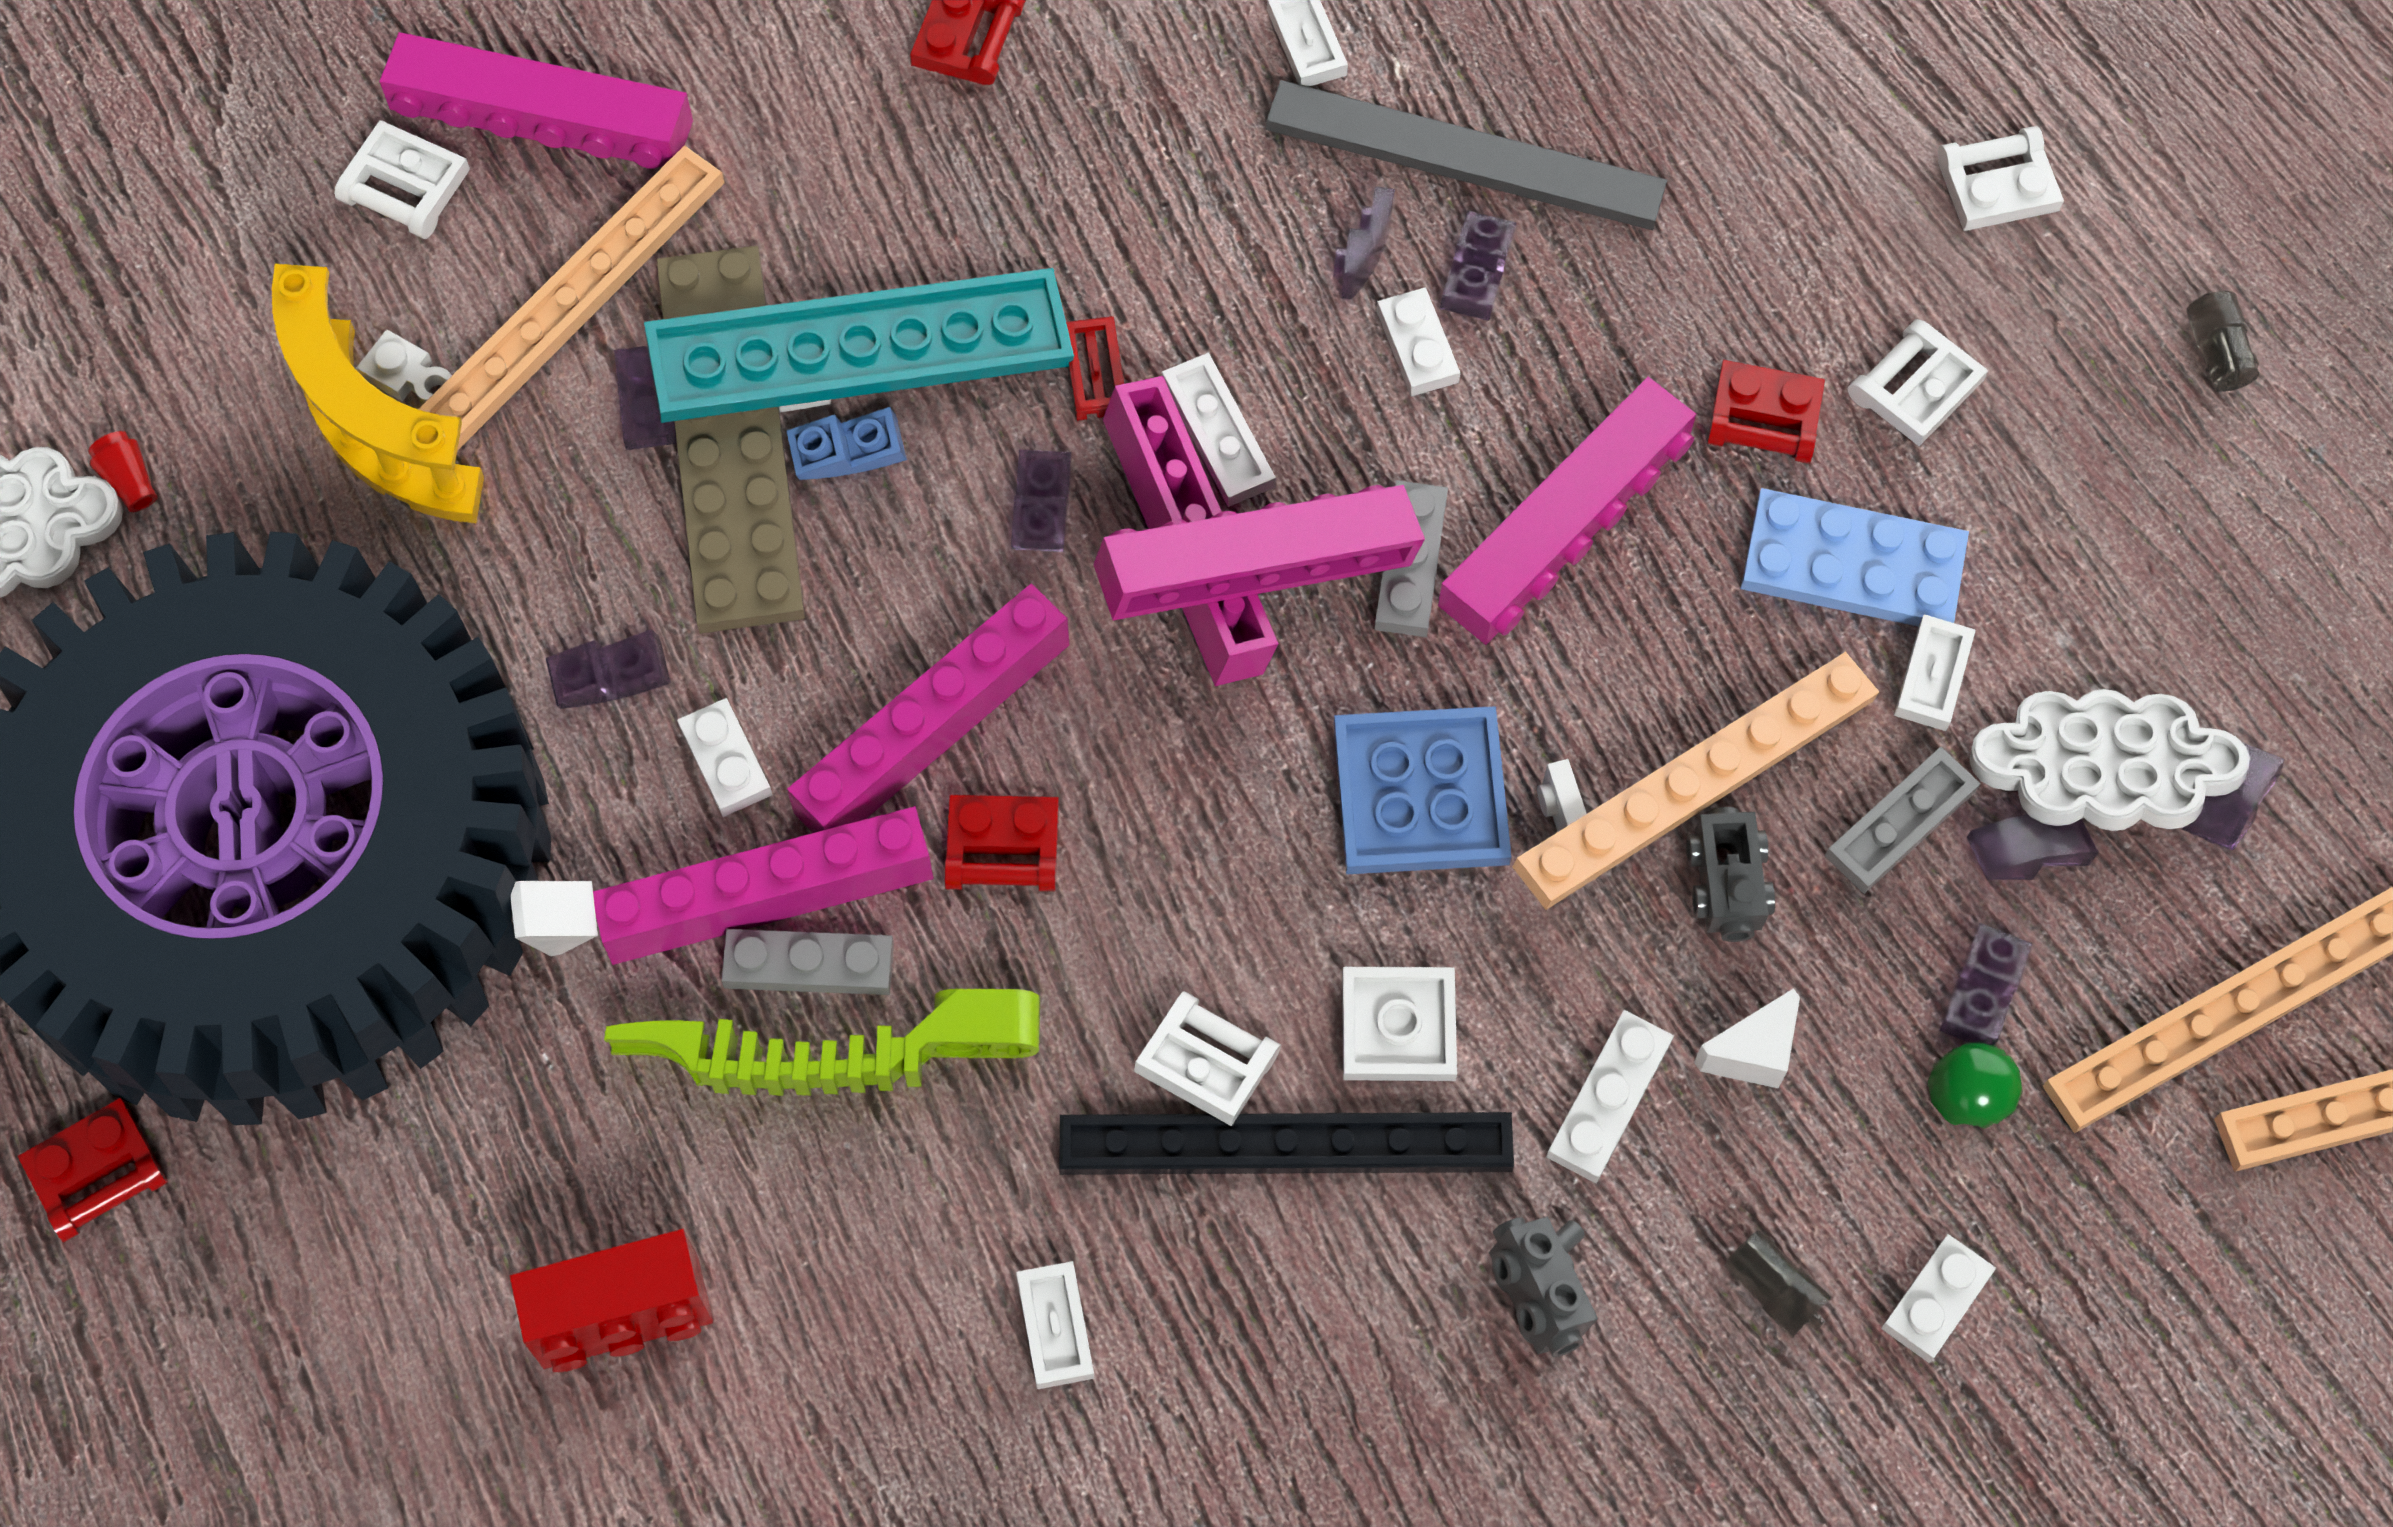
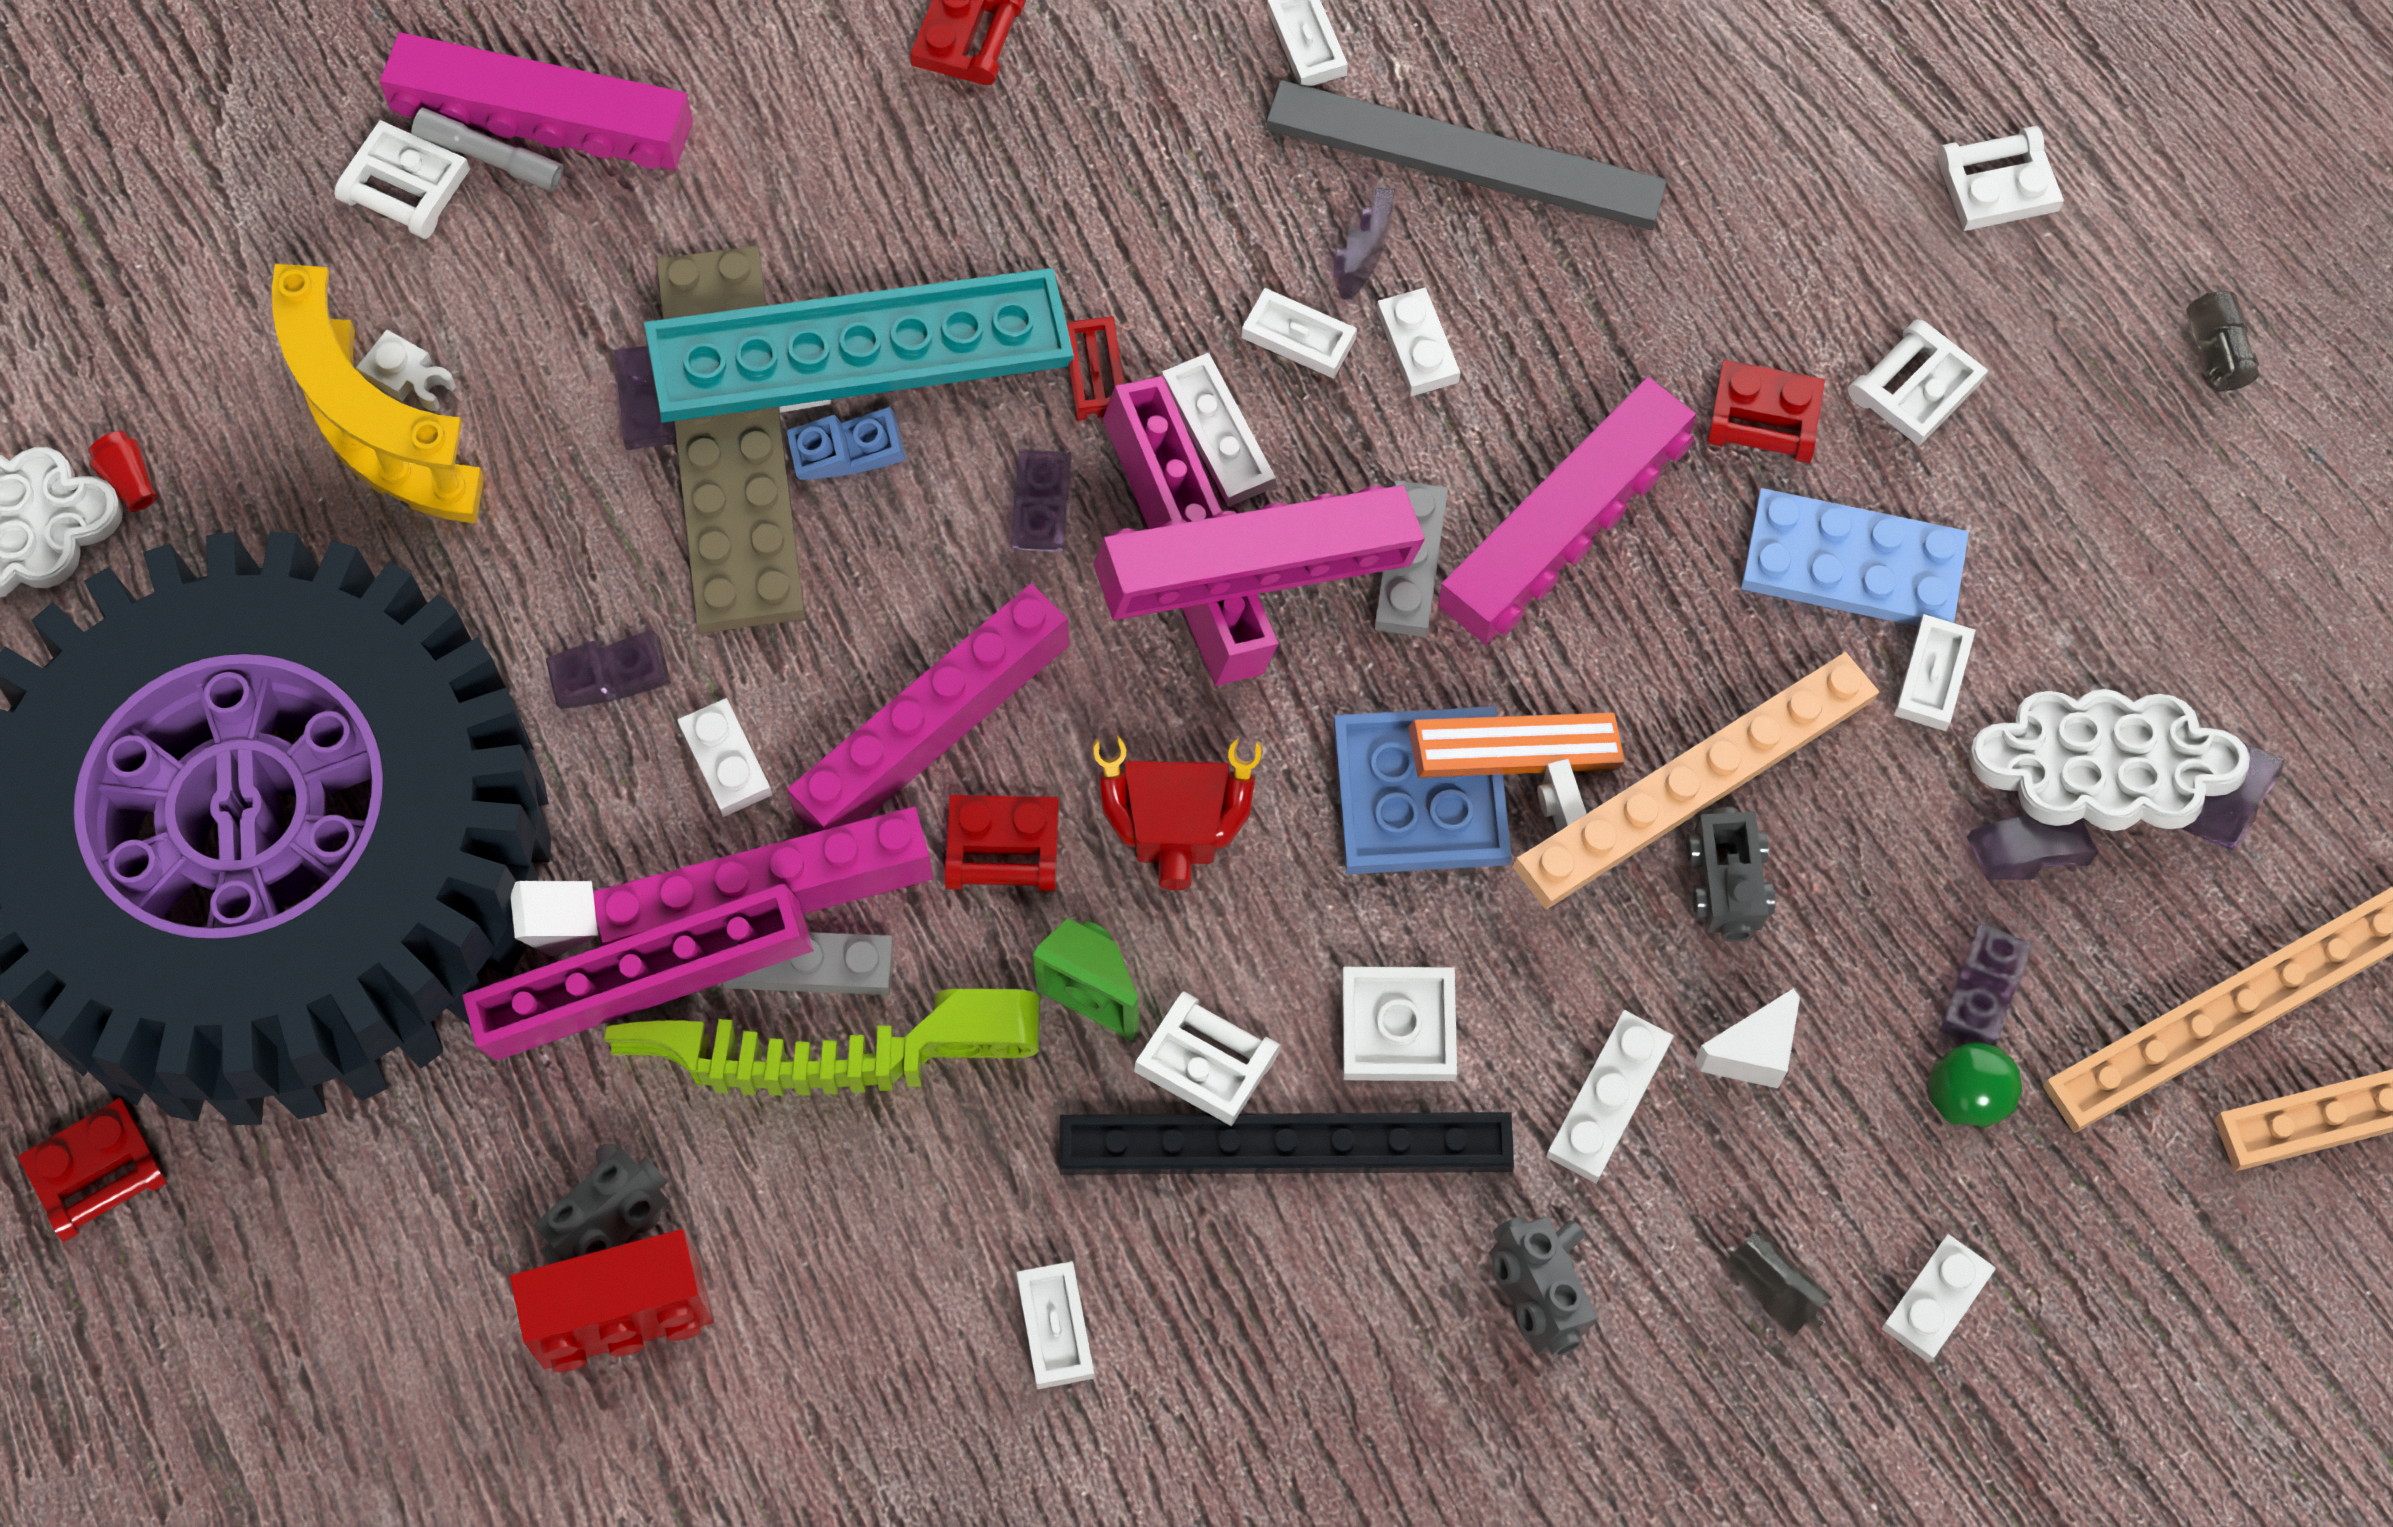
light nougat plate [419,145,724,451] -> none
clear purple slope [1440,211,1517,321] -> none
light grey plate [1825,747,1981,894] -> none
none -> light grey piece [411,107,564,192]
none -> dark pink brick [462,883,814,1061]
none -> dark grey brick [533,1144,670,1264]
none -> bright green slope [1033,918,1139,1042]
none -> red torso [1092,735,1263,890]
none -> white plate [1241,288,1357,379]
none -> orange tile [1408,713,1625,778]

